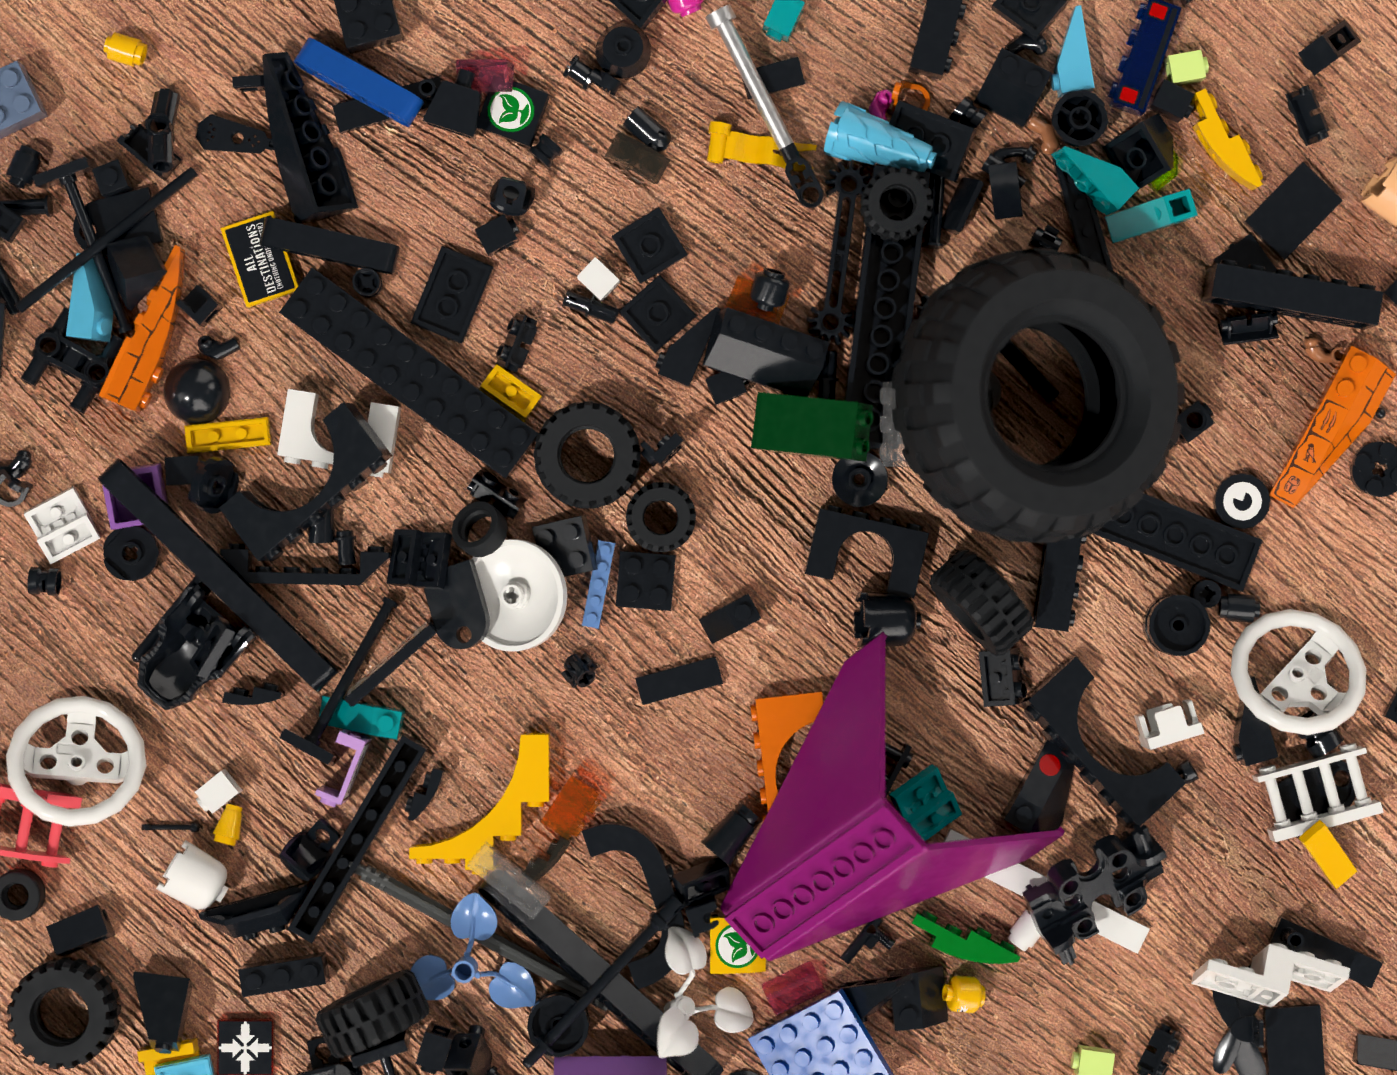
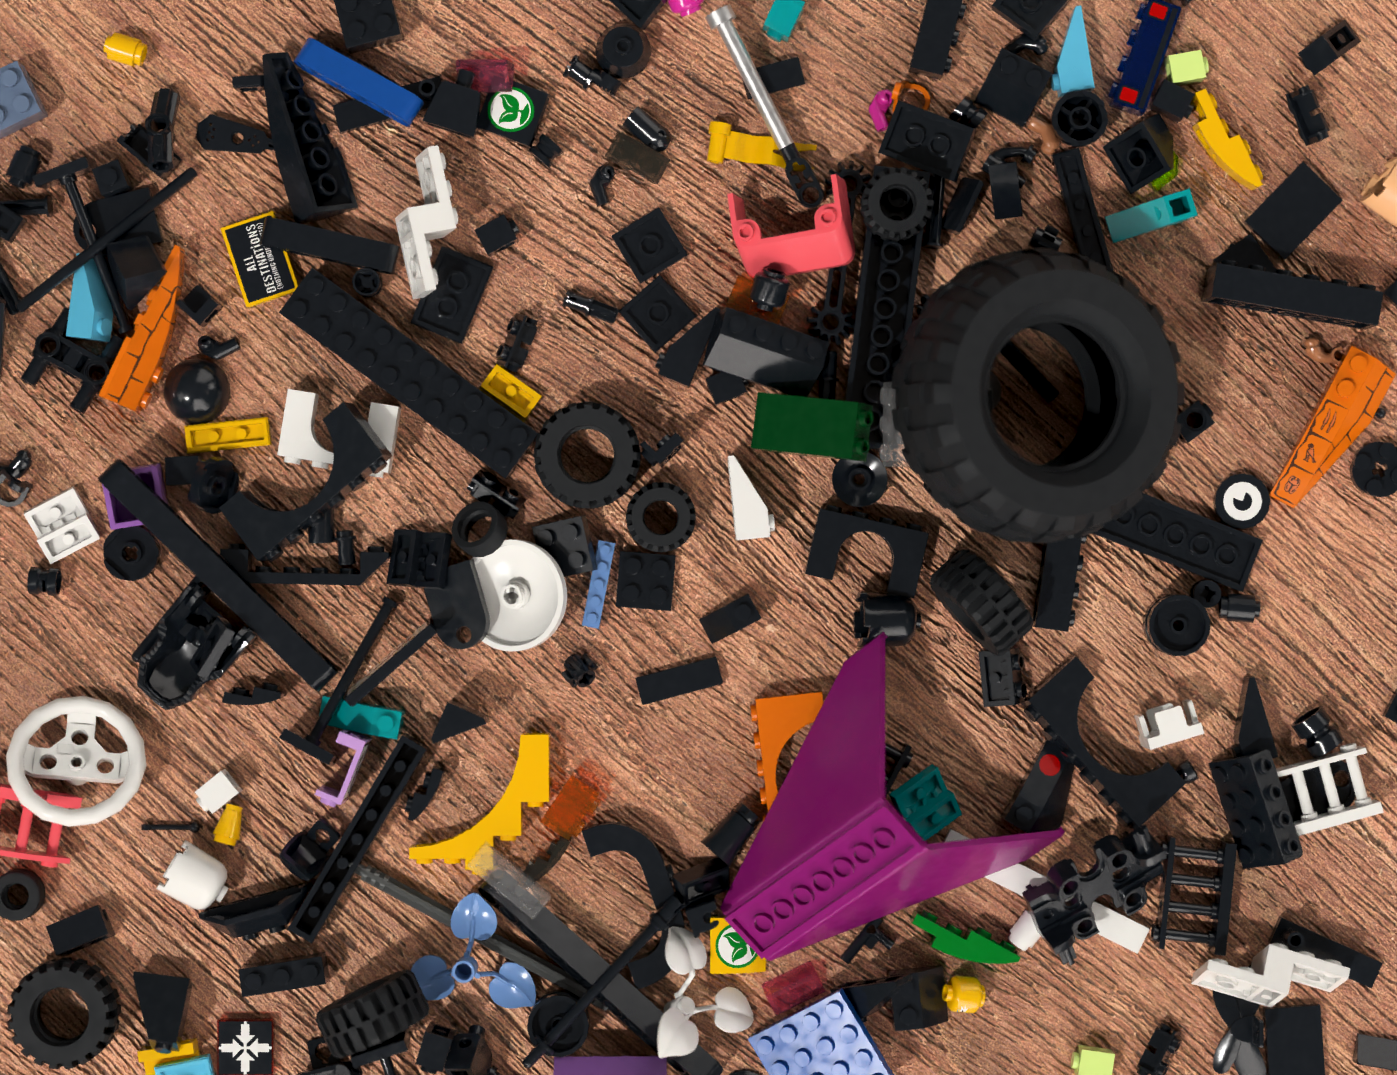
black piece [490,177,535,216] -> none
white panel [577,257,620,302] -> none
medium azure cone [824,101,937,172] -> none
teal slope [1051,146,1139,216] -> none
black hinge [1217,311,1279,345] -> none
white piece [1231,609,1367,735] -> none
yellow tile [1299,820,1357,889] -> none
none -> white bracket [395,145,458,300]
none -> black slope [431,699,490,744]
none -> black arm [589,165,615,207]
none -> coral windscreen [727,174,855,278]
none -> white slope [727,455,775,541]
none -> black fence [1151,835,1237,956]
none -> black bracket [1208,750,1303,869]

